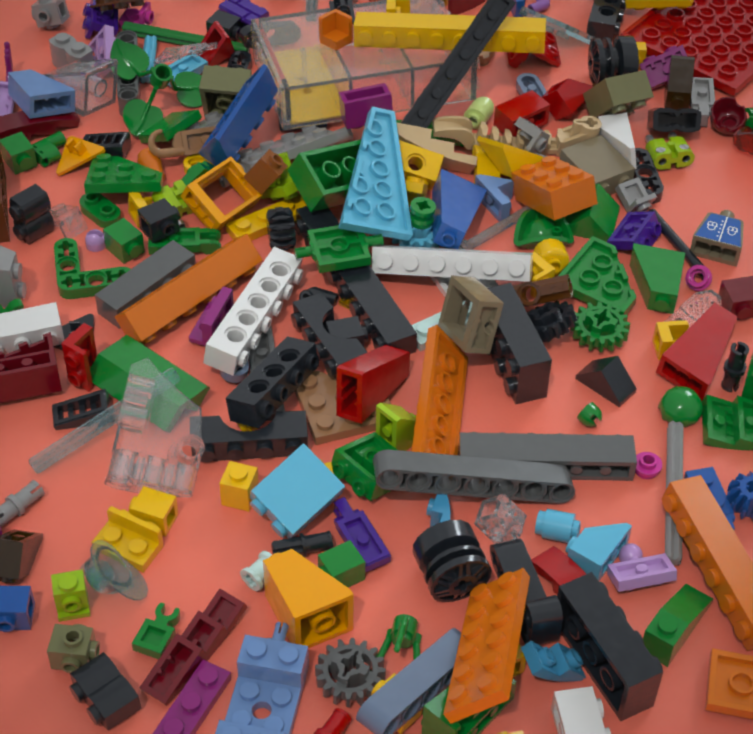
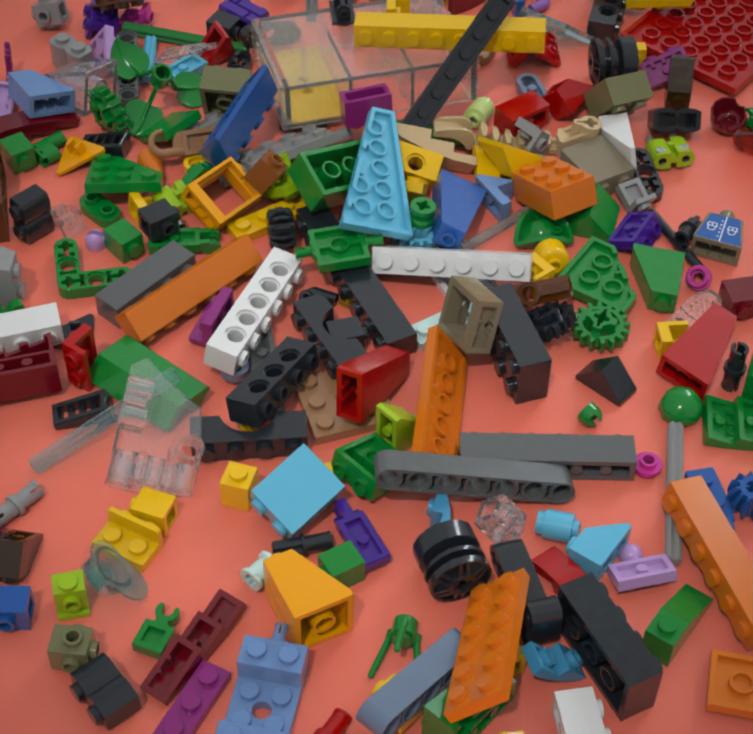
dark grey gear [315,638,386,707] -> none
orange panel [319,9,353,51] -> none
light grey hinge [690,77,715,127] -> none
none -> green gear [88,84,129,133]
none -> black axle [673,215,701,247]

